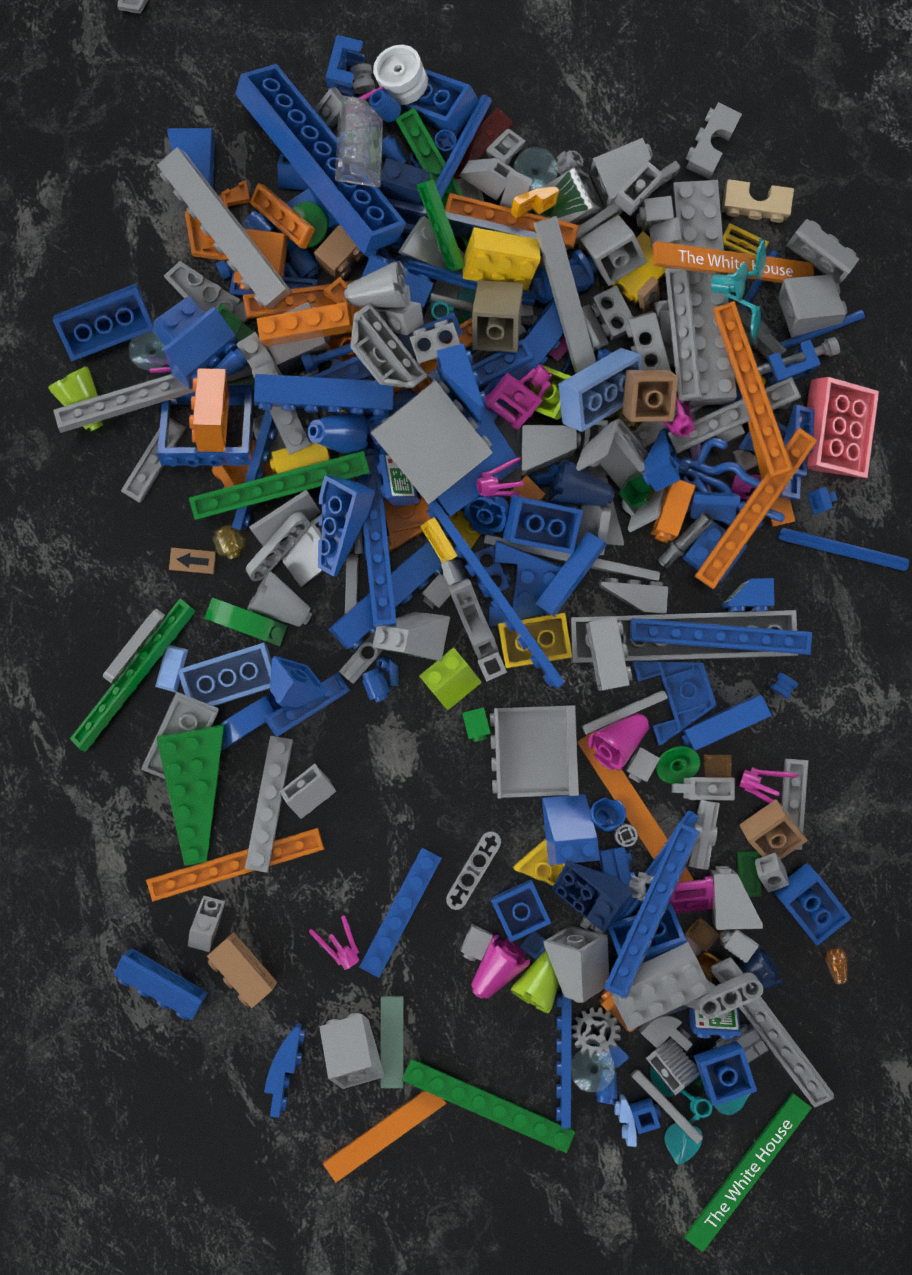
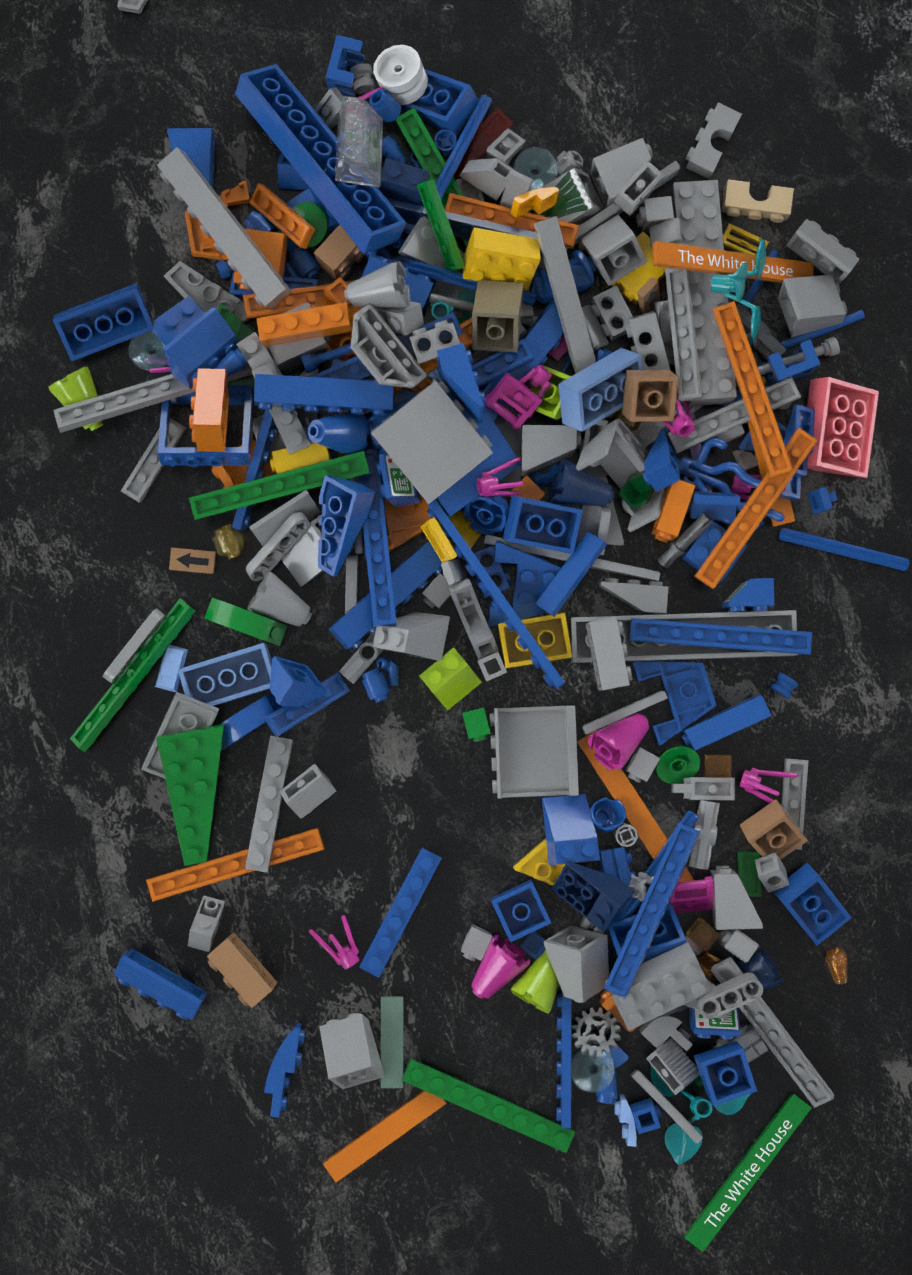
light grey beam [446,831,501,910] -> none

